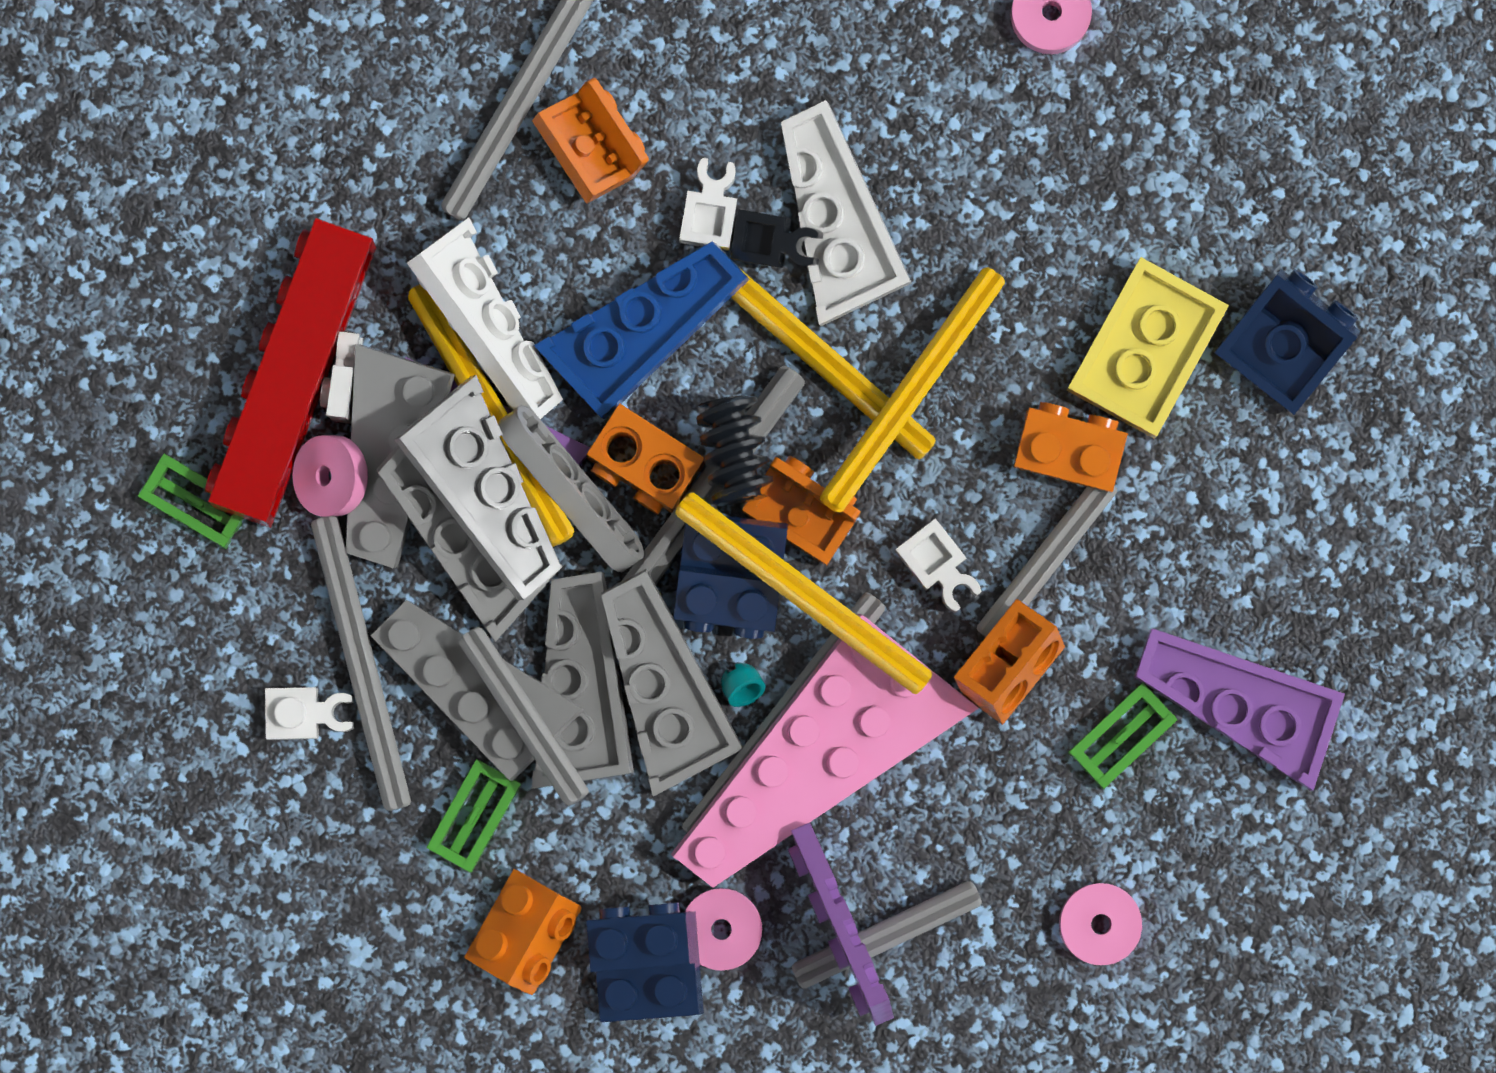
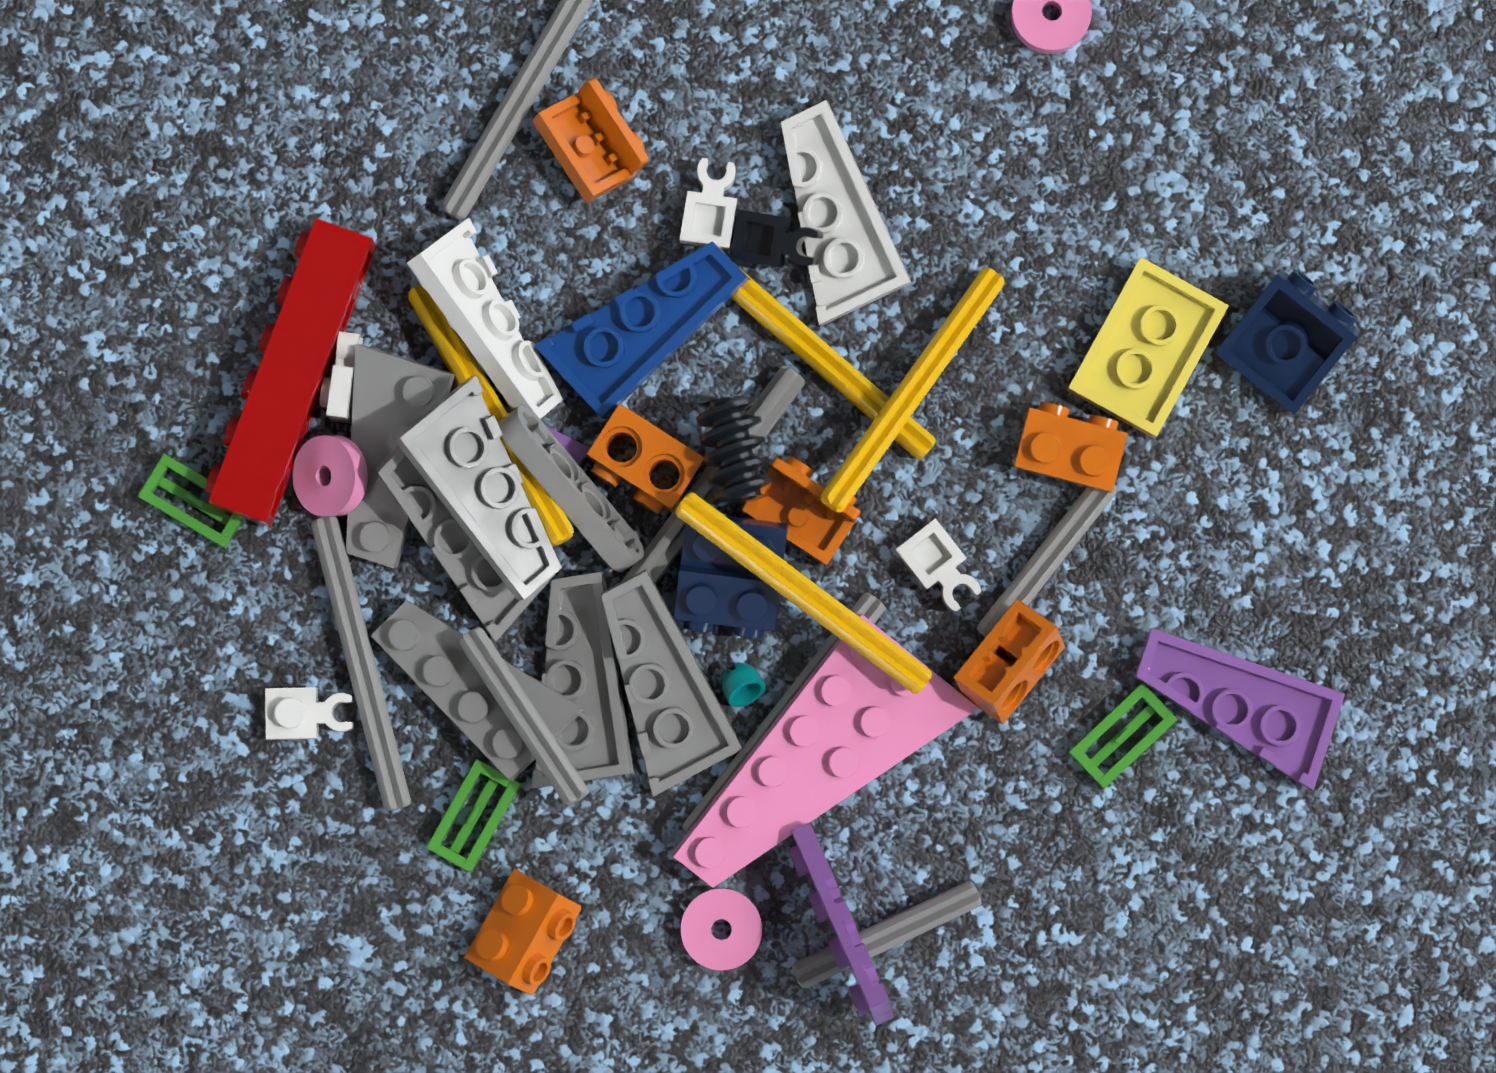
dark blue plate [586,903,704,1022] -> none
bright pink piece [1059,883,1142,965] -> none

